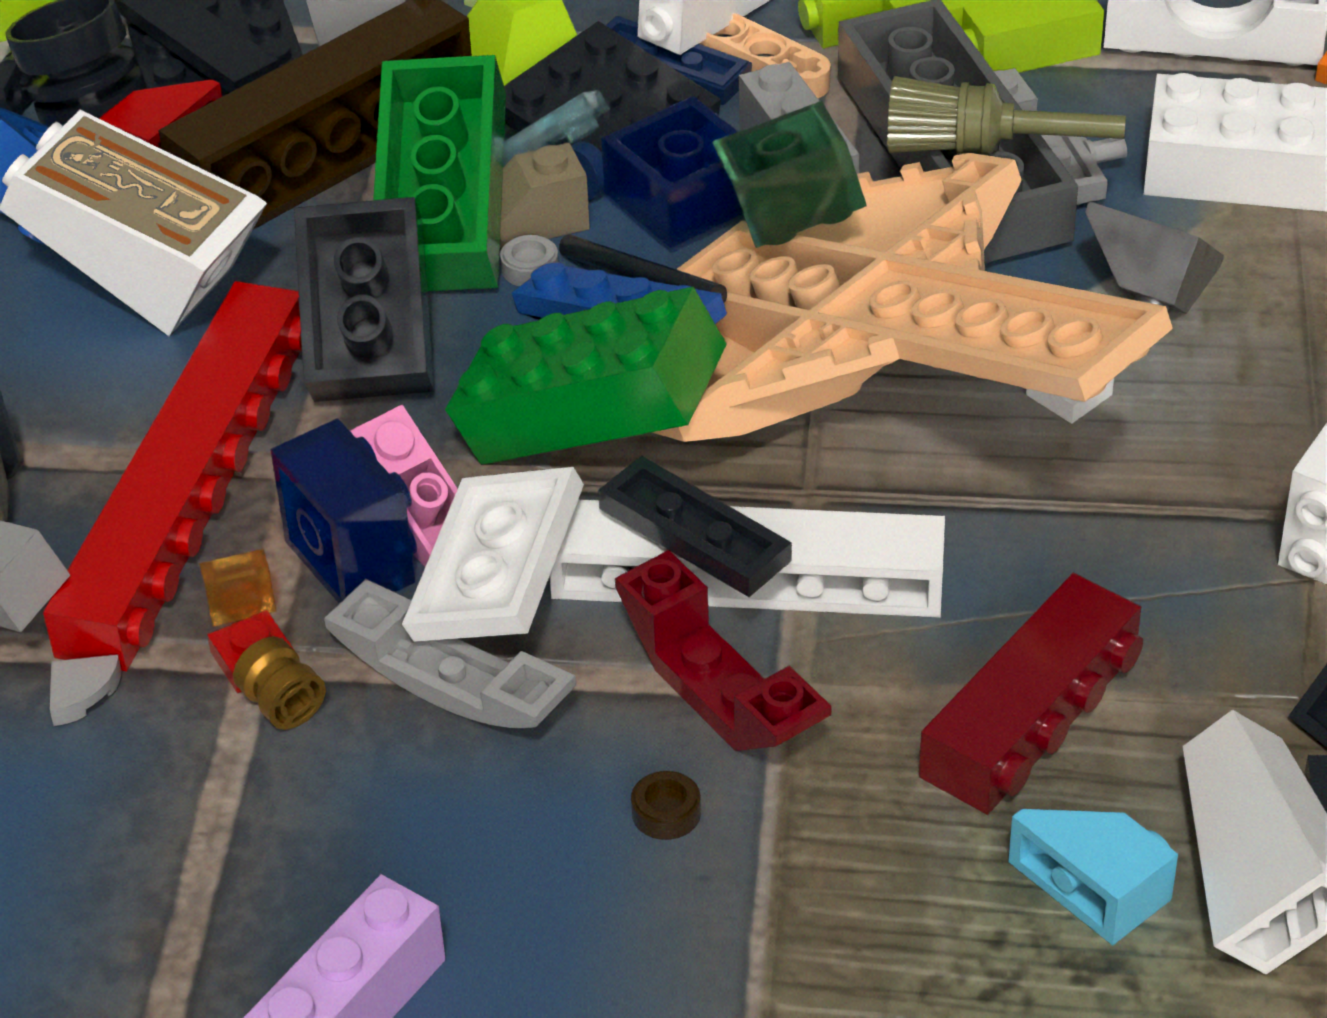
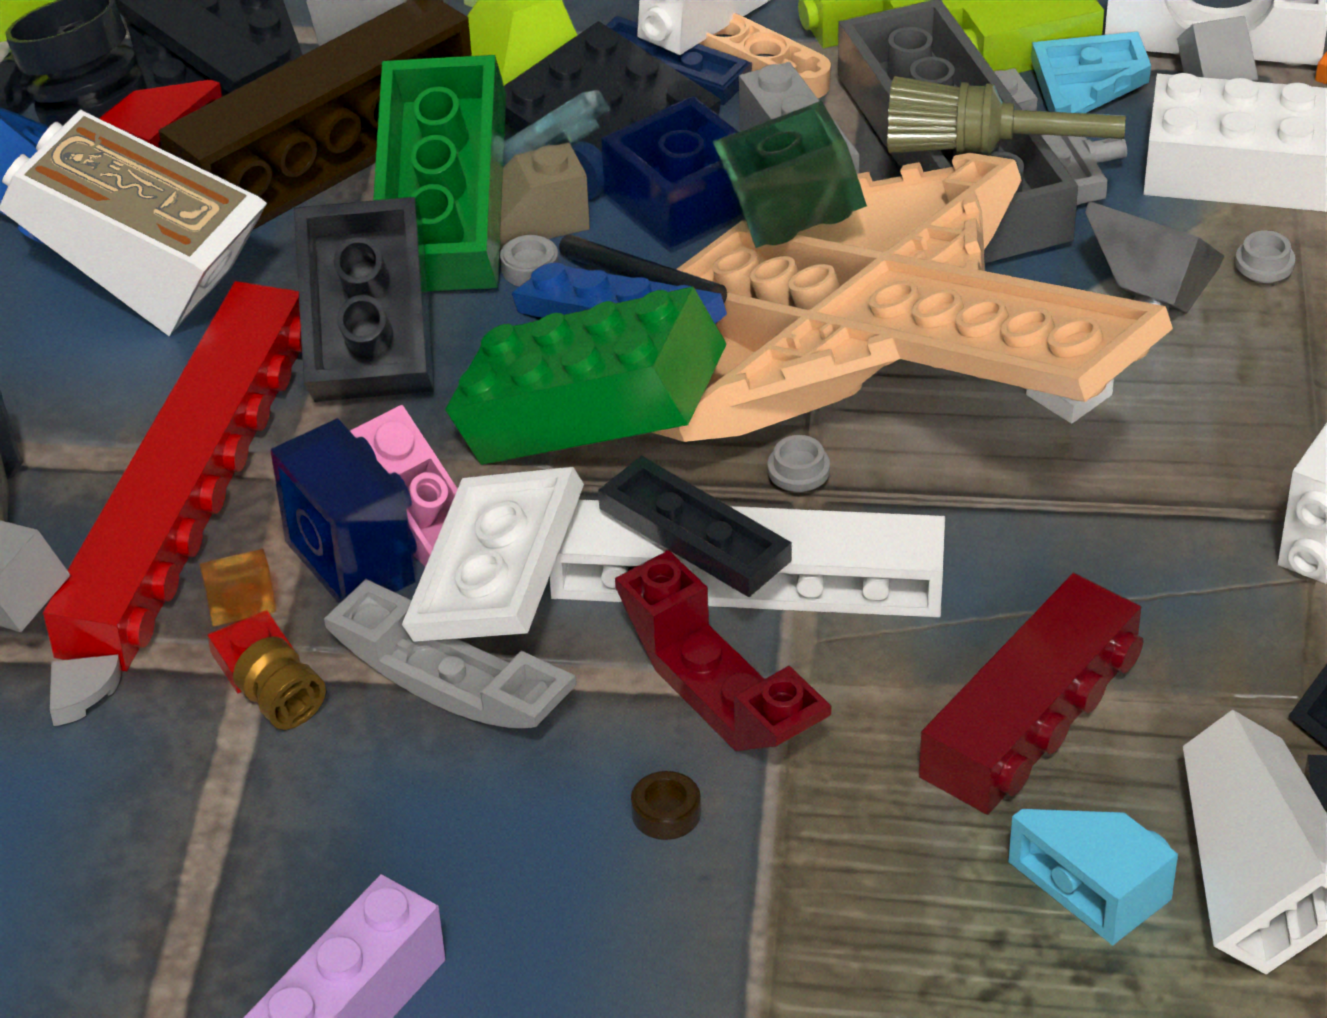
none -> light grey plate [768,435,830,492]
none -> medium azure wing [1031,32,1151,113]
none -> light grey brick [1177,16,1258,82]
none -> light grey plate [1235,230,1295,284]

